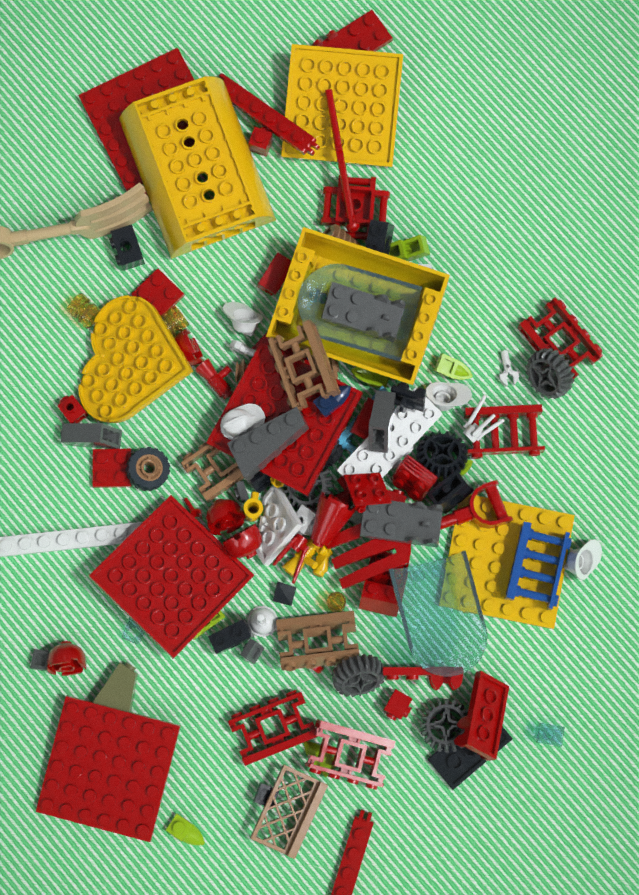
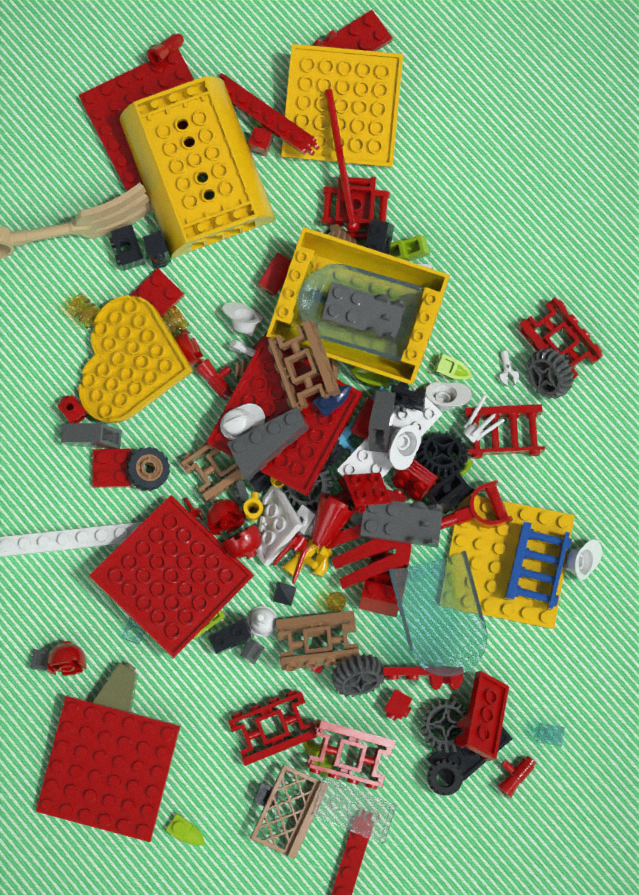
none -> black brick [143,231,171,268]
none -> red piece [147,33,184,66]
none -> clear tile [311,776,397,844]
none -> white piece [389,425,421,470]
none -> black tyre [427,759,463,796]
none -> red piece [496,755,536,799]

